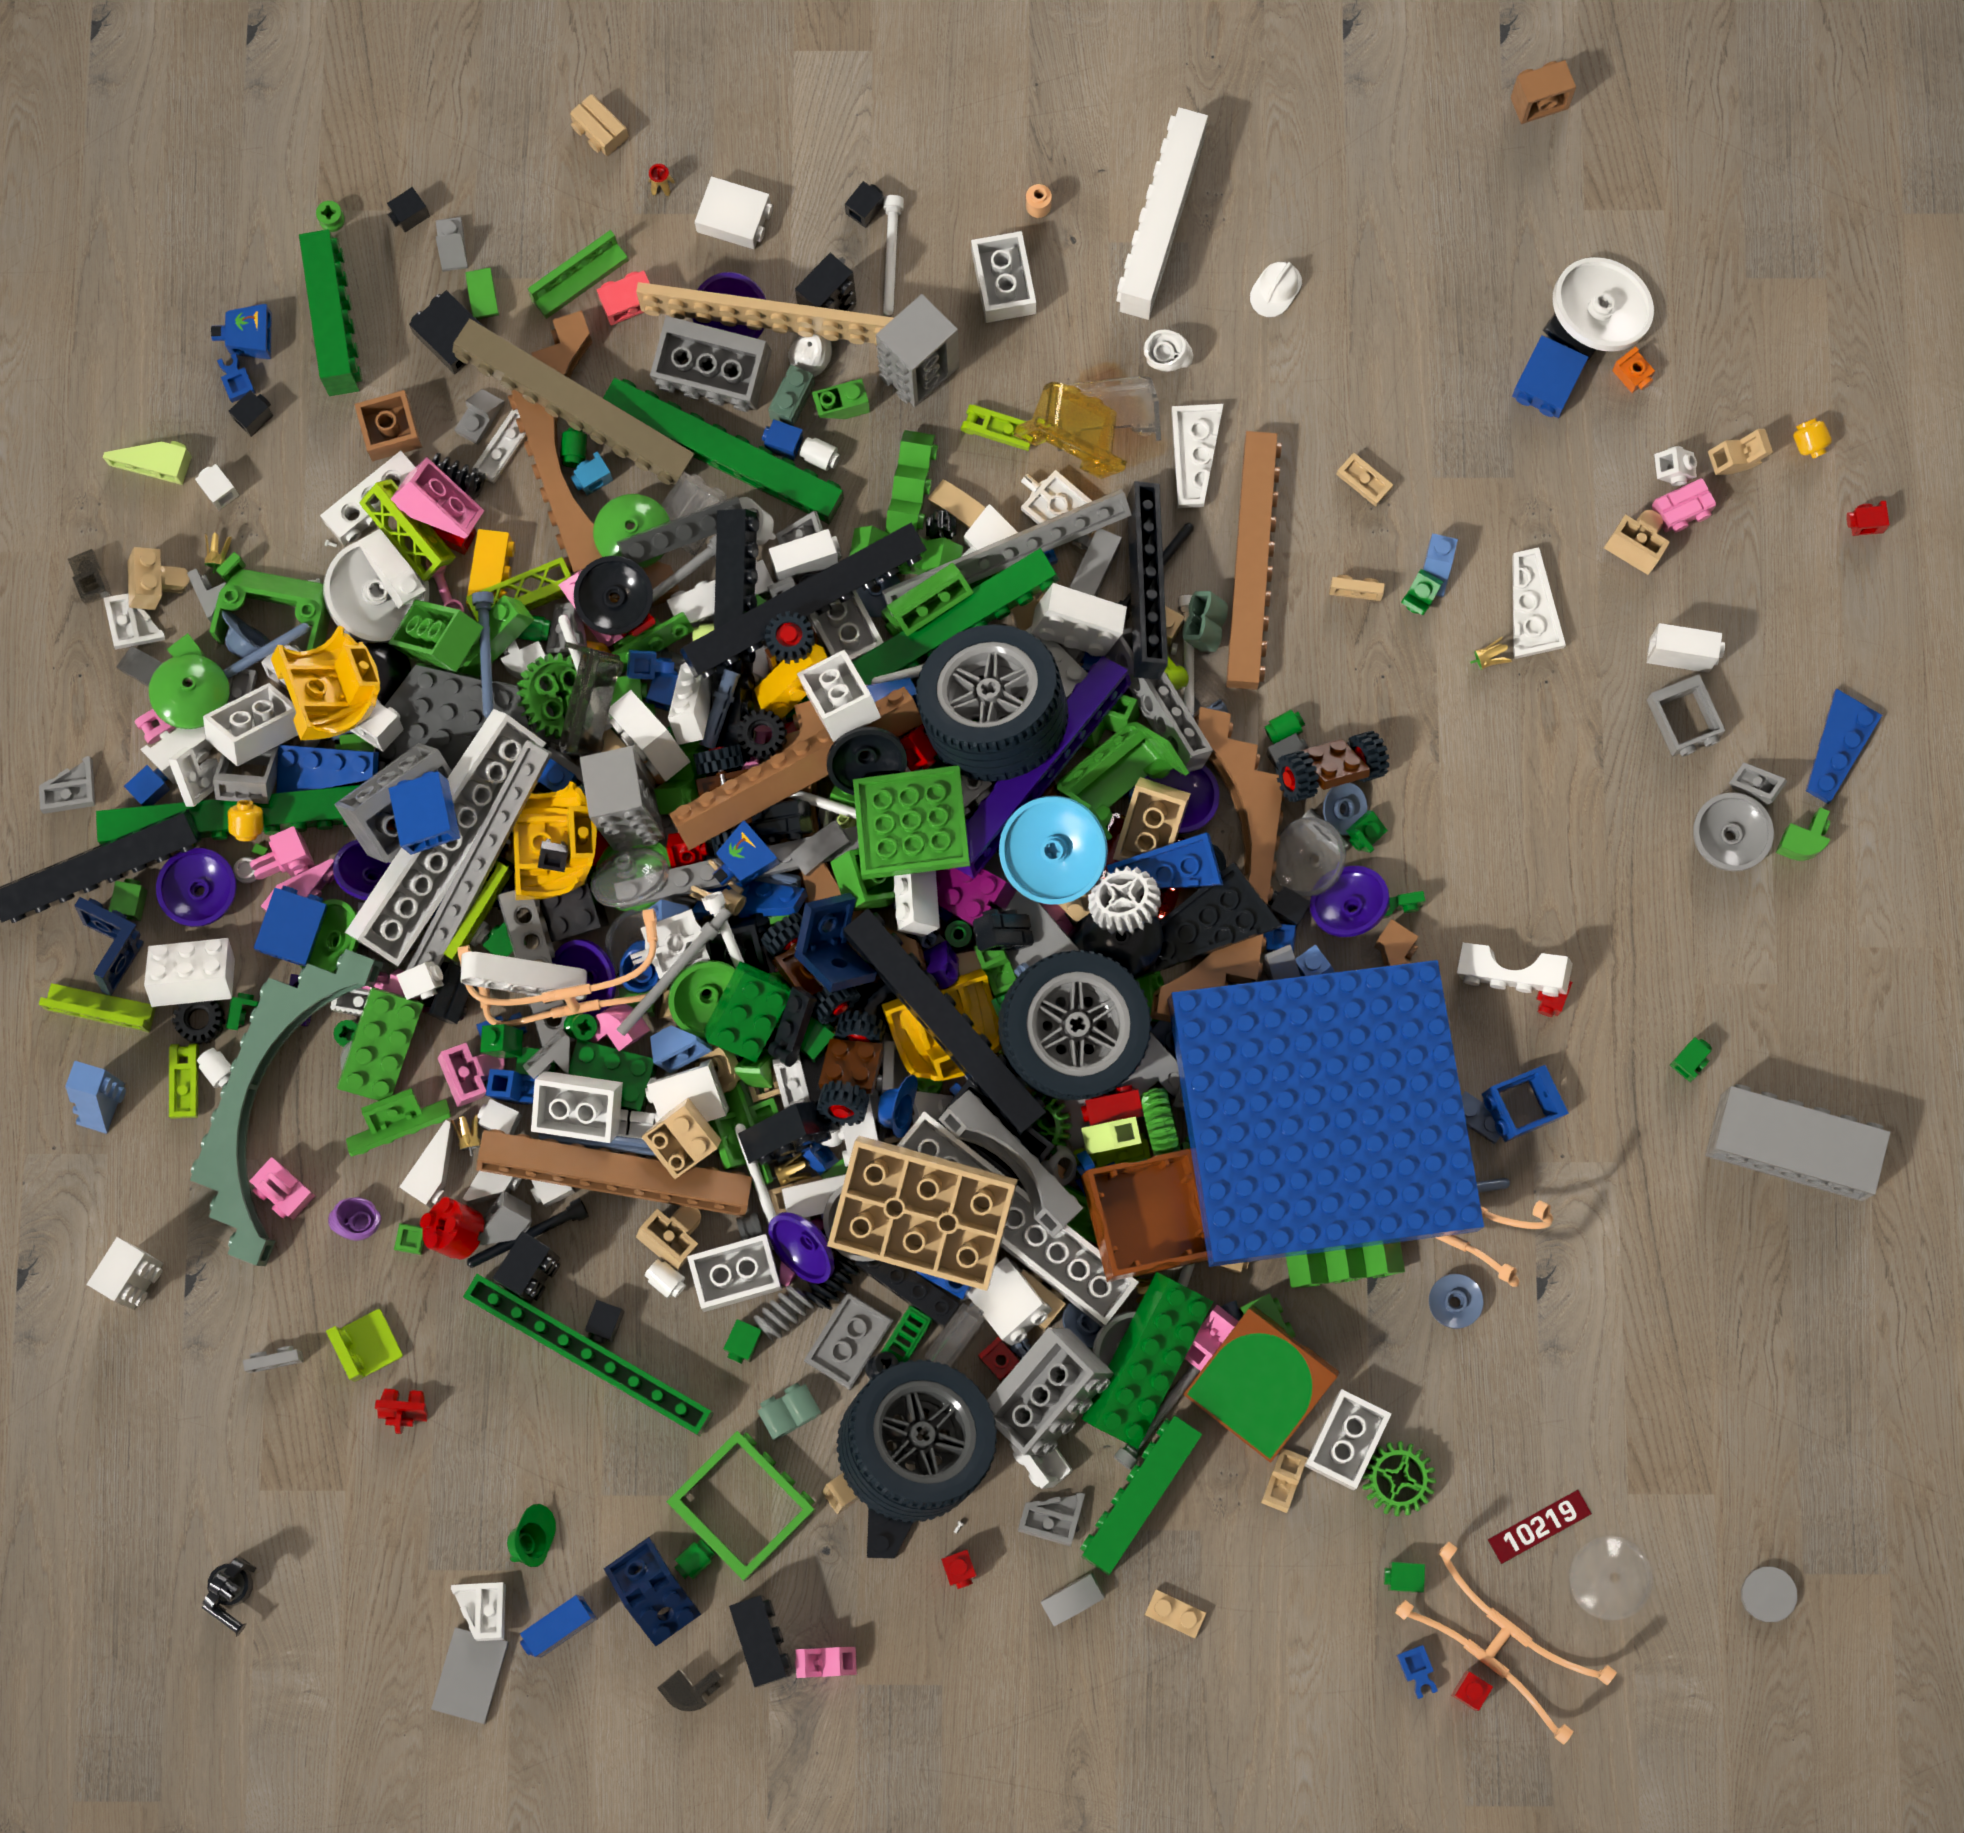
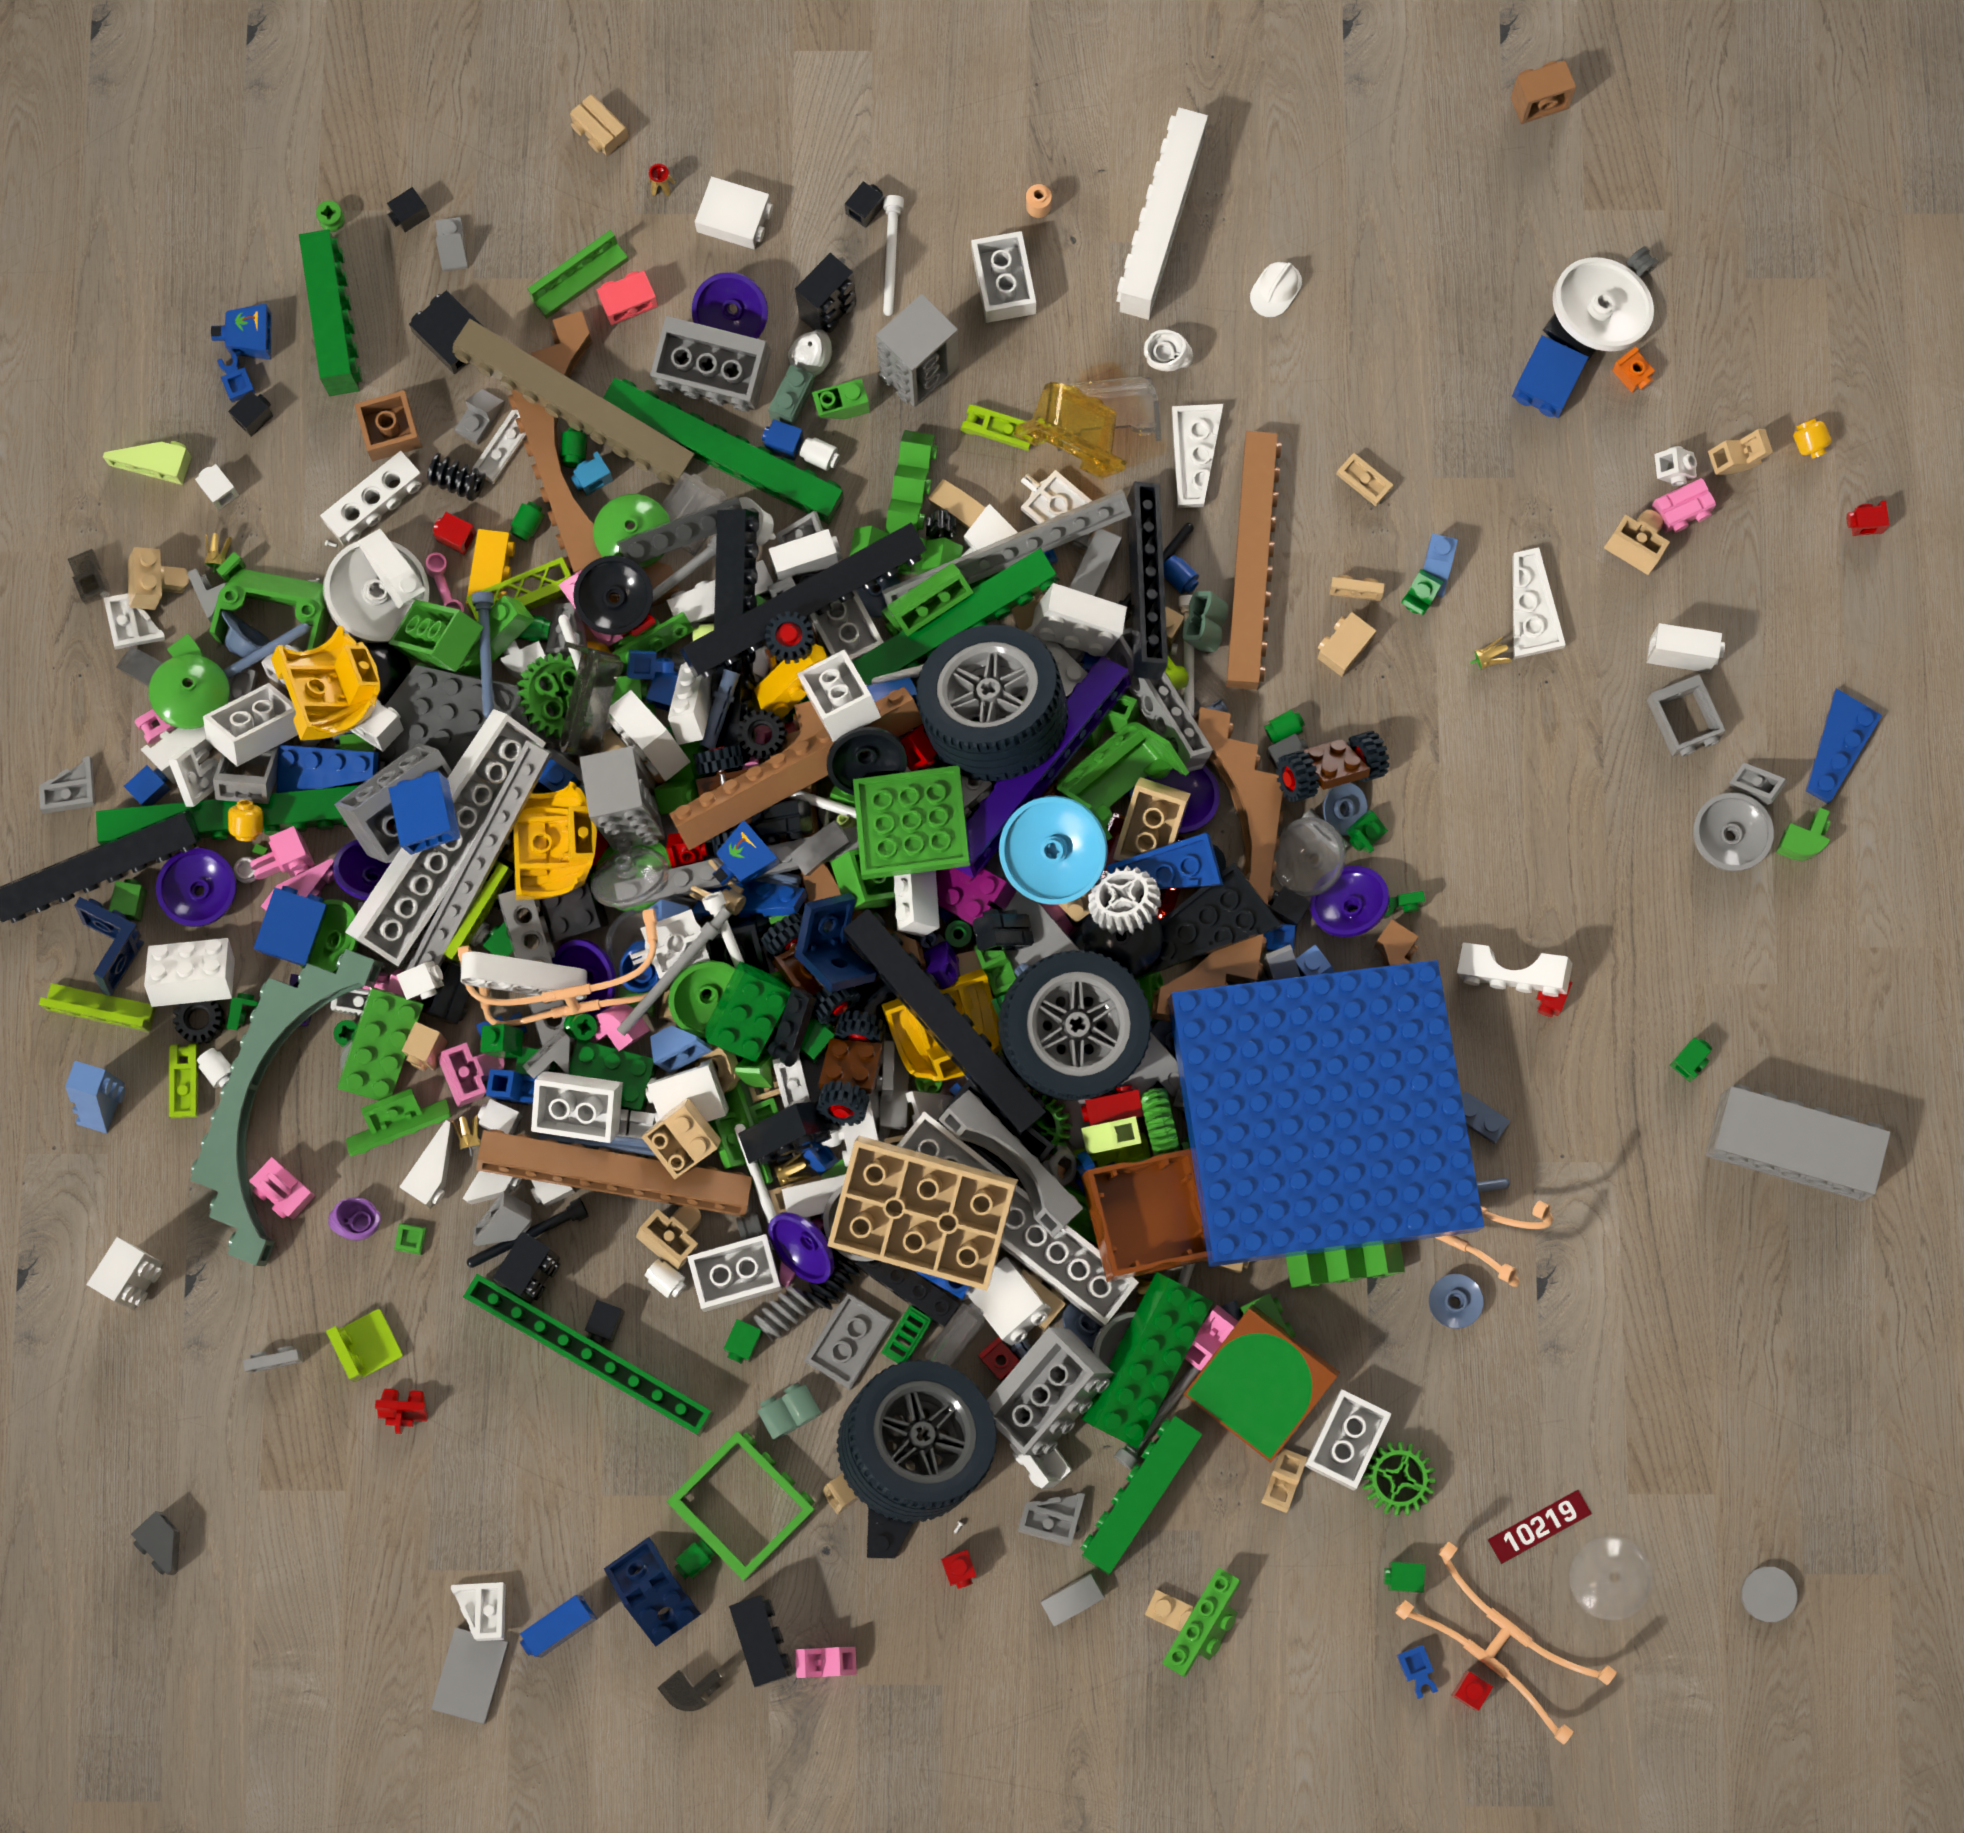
black piece [202,1556,257,1637] -> none
lime fence [359,479,456,582] -> none
bright pink slope [391,457,484,538] -> none
red brick [420,1197,484,1260] -> none
bright green slope [465,268,499,320] -> none
green piece [507,1504,556,1567] -> none
black tile [538,839,569,872] -> none
tan plate [636,282,894,346] -> none
black wheel [865,1351,899,1380] -> none
blue piece [878,1075,918,1138] -> none
blue window [1482,1065,1569,1142] -> none
none -> dark grey slope [131,1511,180,1575]
none -> tan brick [402,1022,448,1071]
none -> green brick [510,501,545,542]
none -> blue brick [1163,555,1199,594]
none -> bright green bracket [1163,1568,1241,1677]
none -> tan brick [1317,612,1377,677]
none -> dark grey wheel [1626,246,1659,278]

